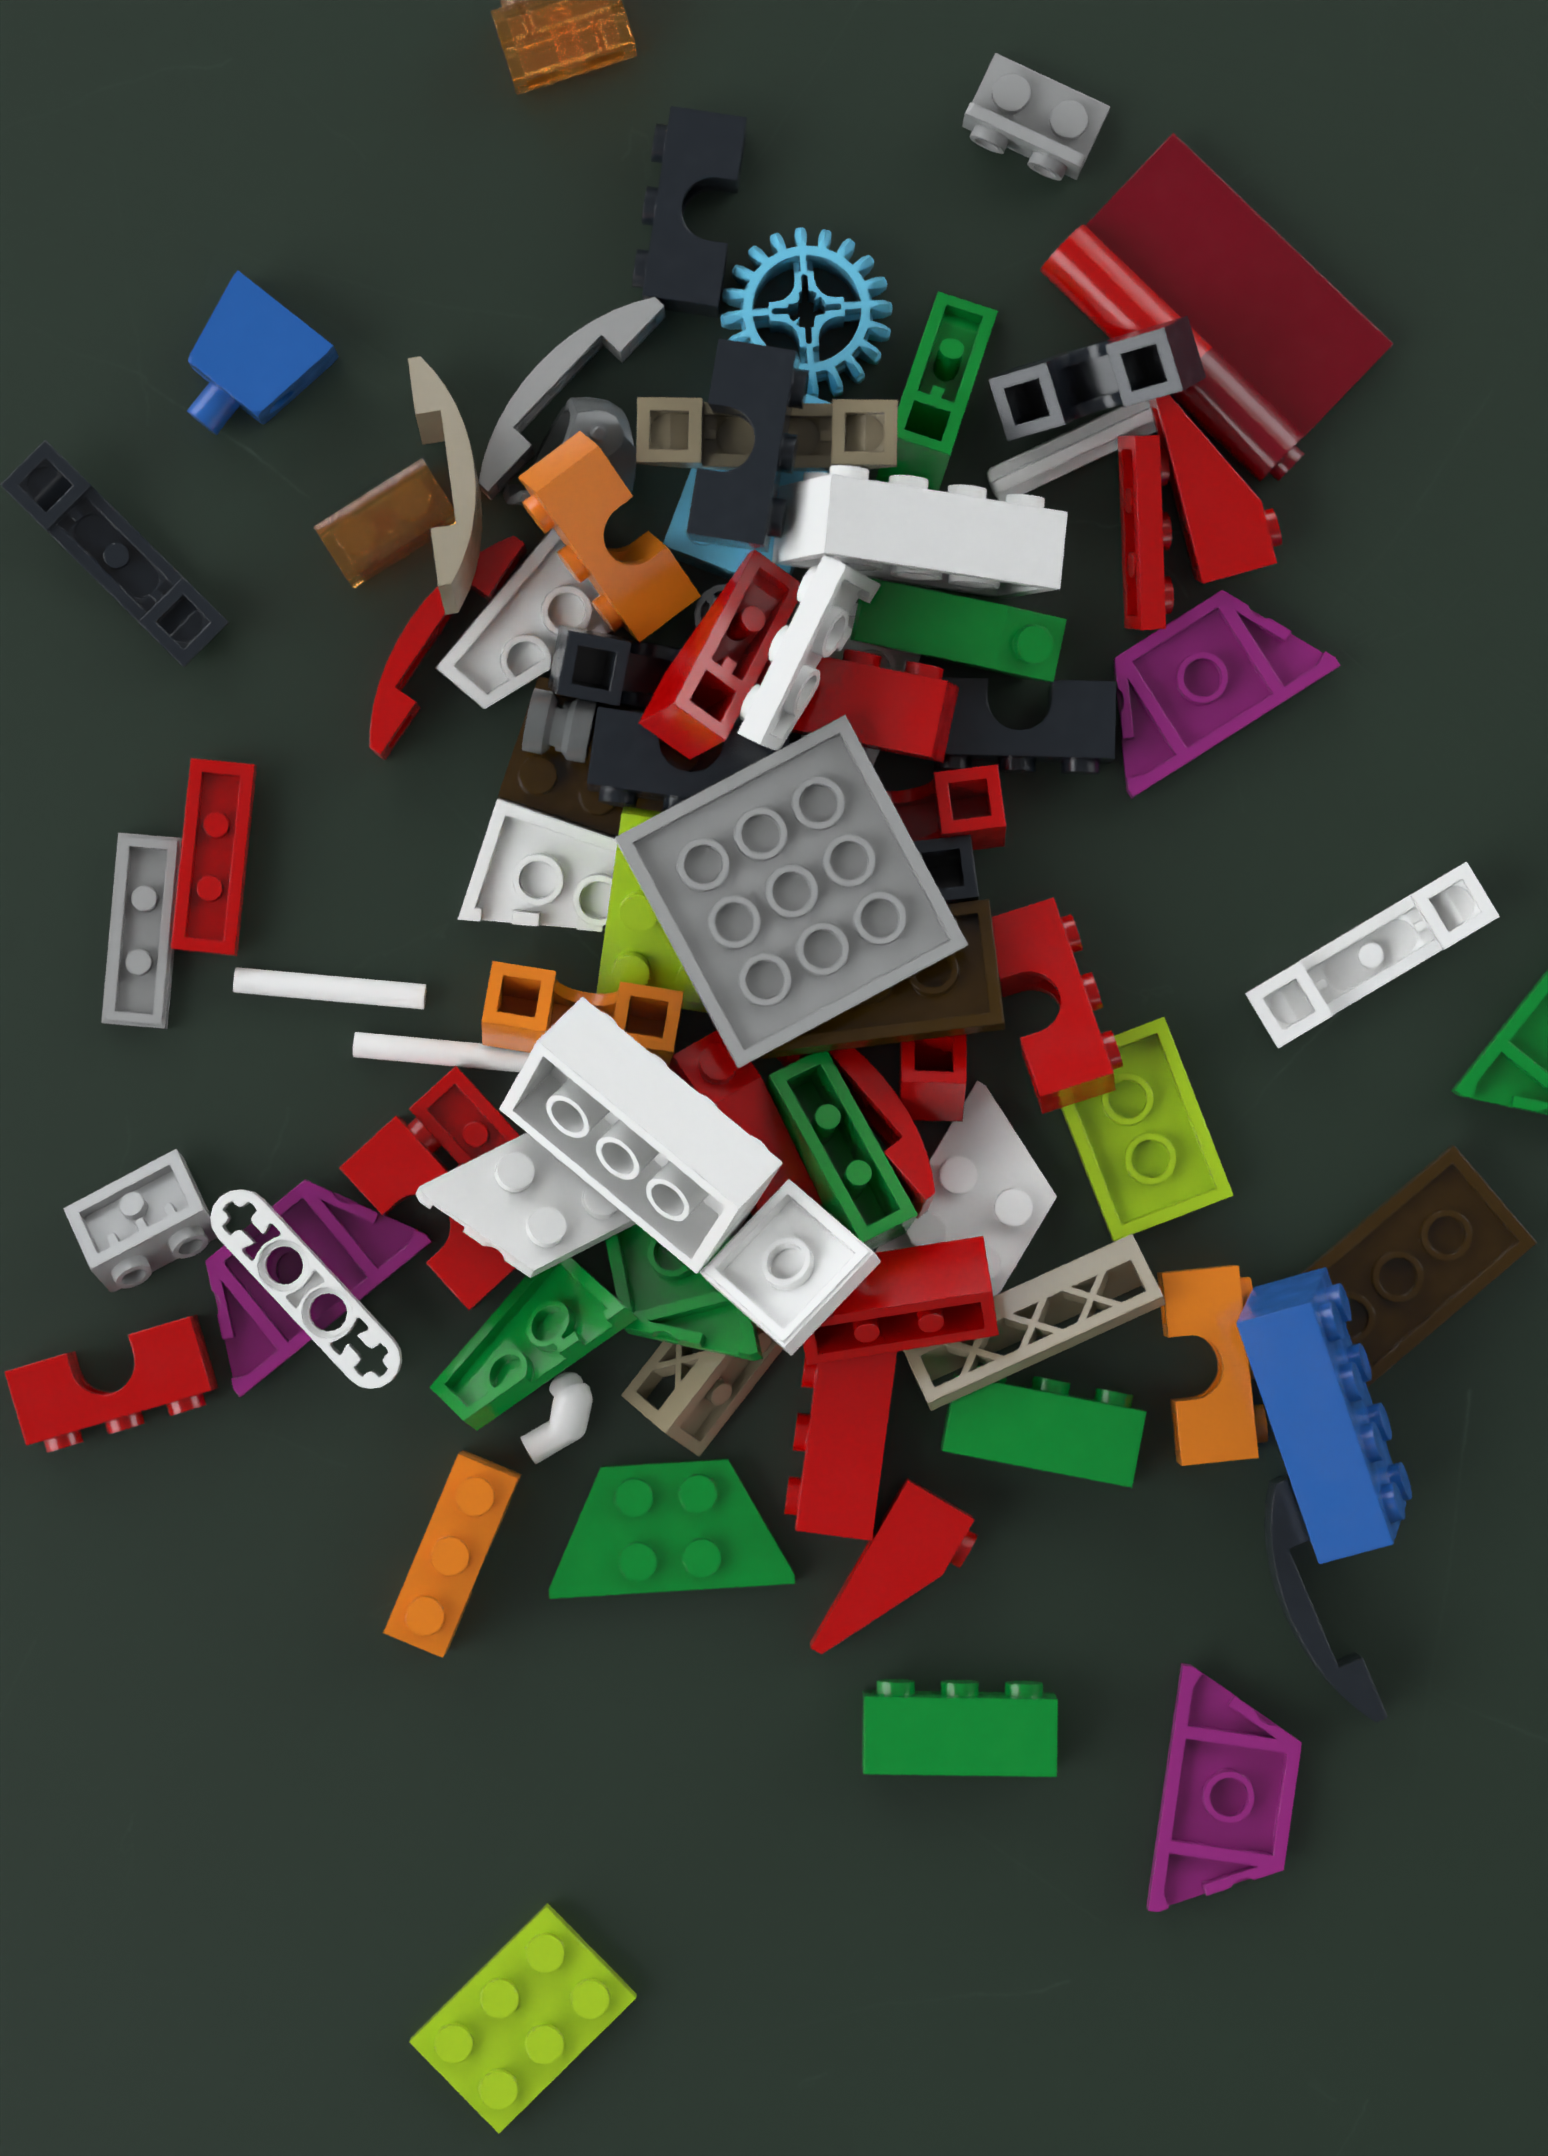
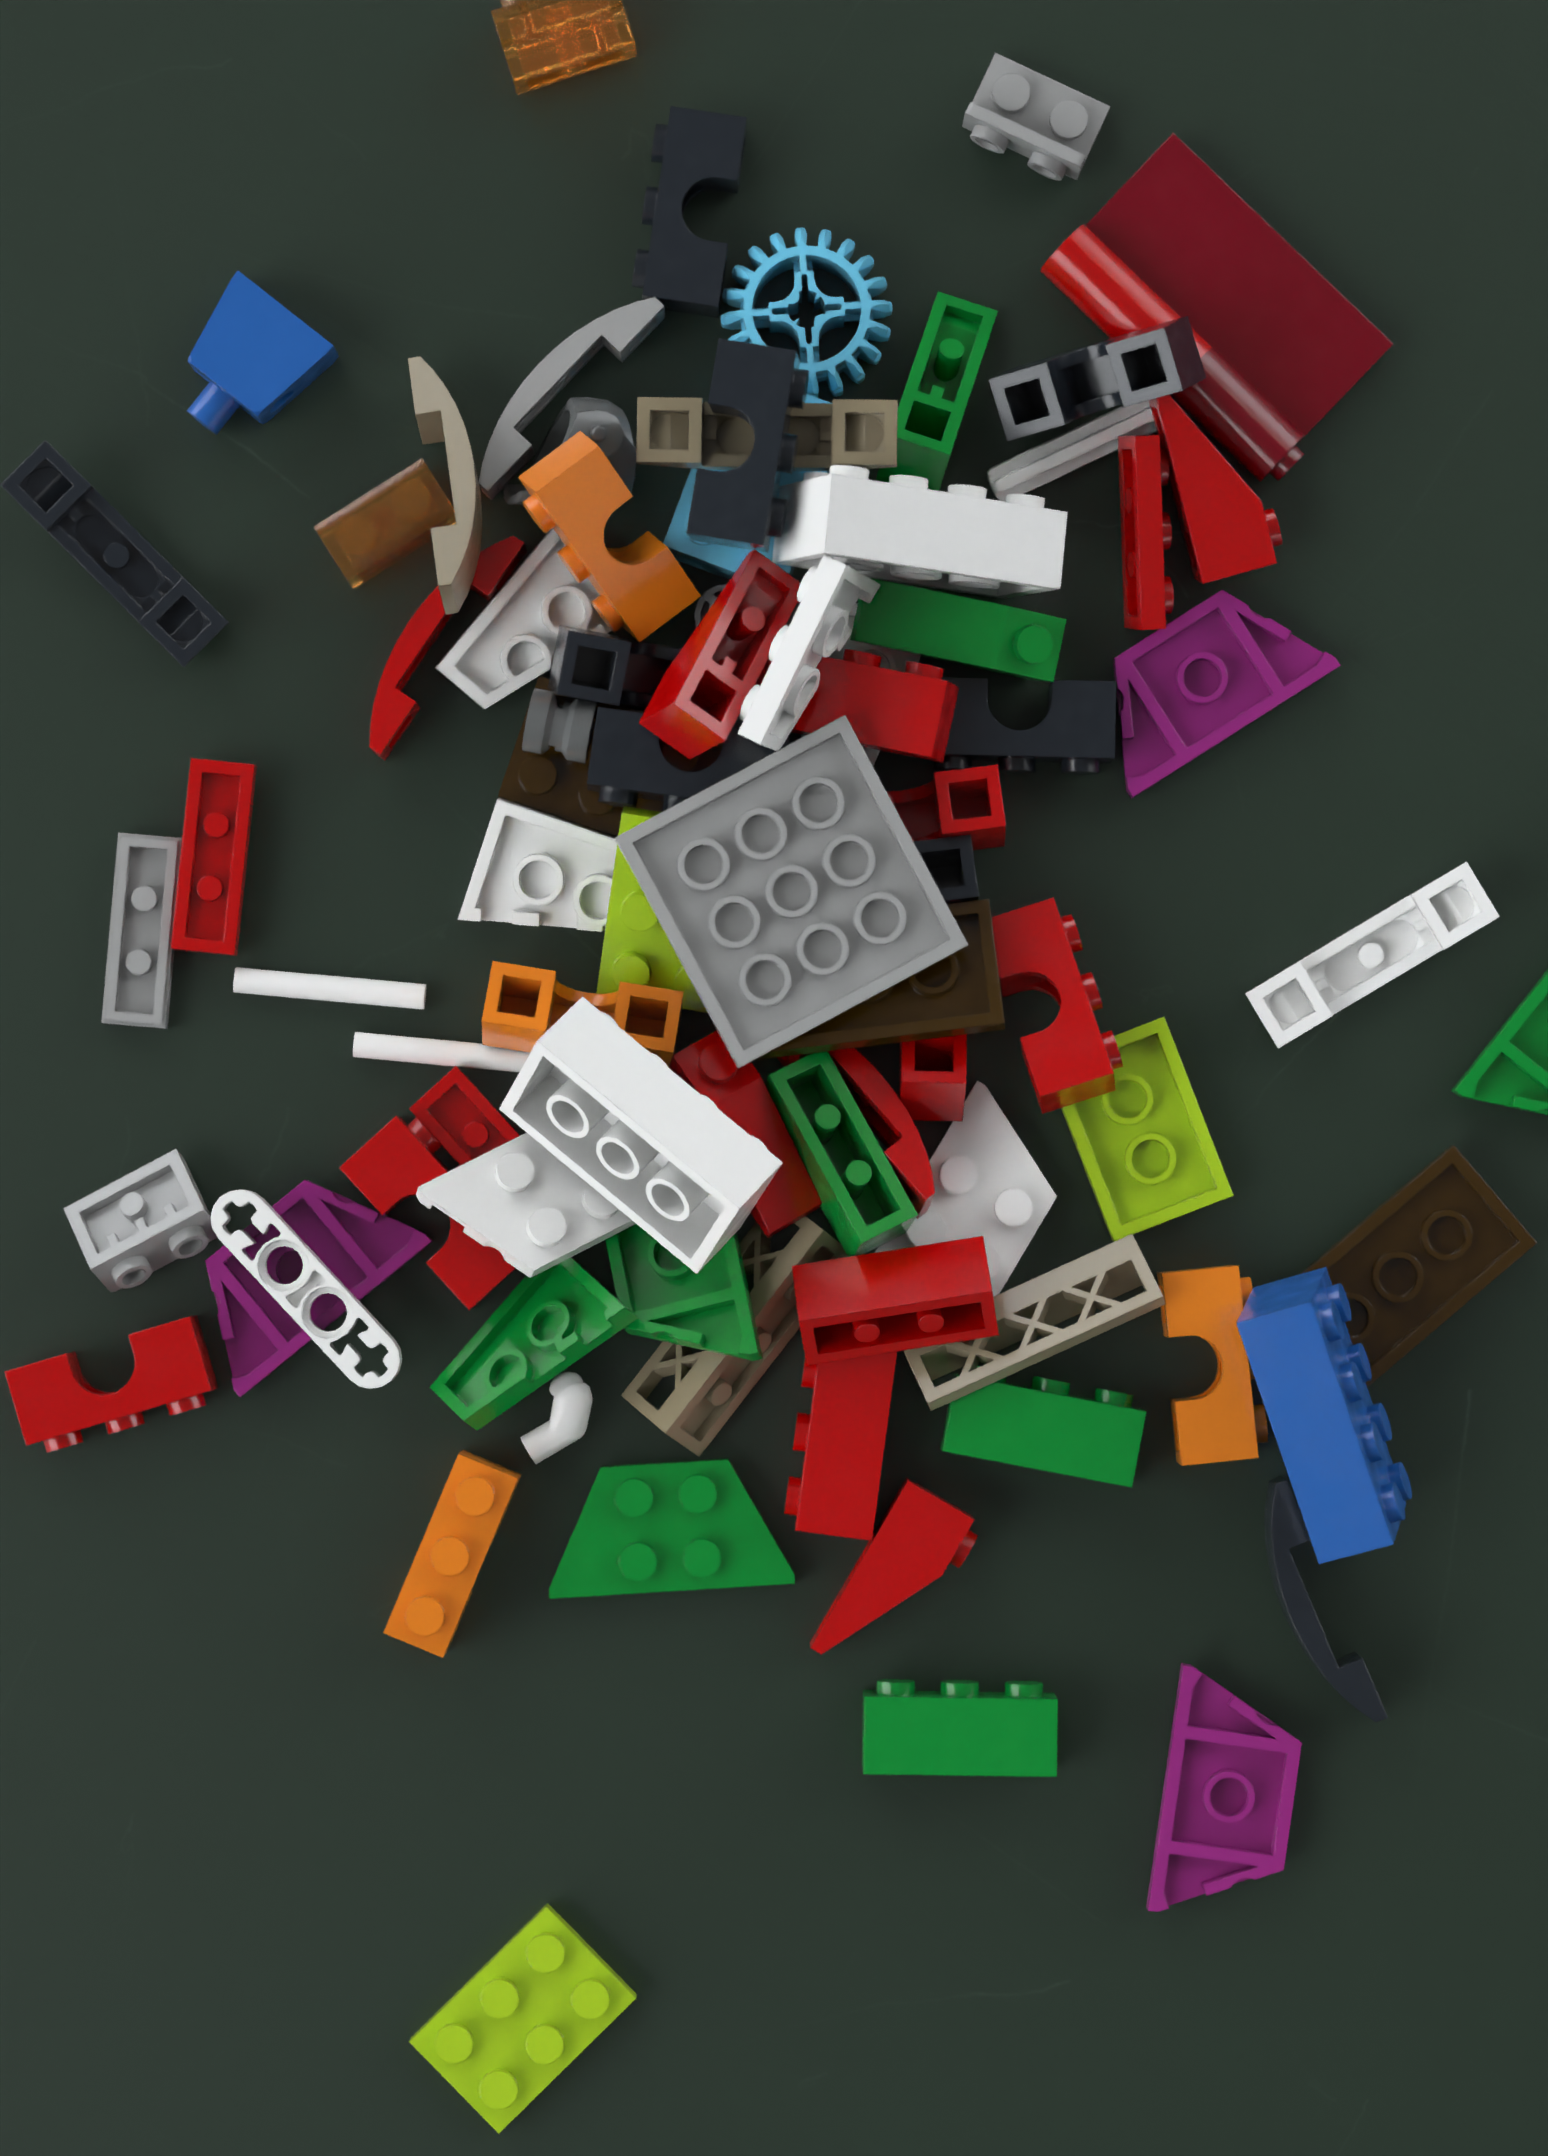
white tile [700,1179,881,1356] -> none

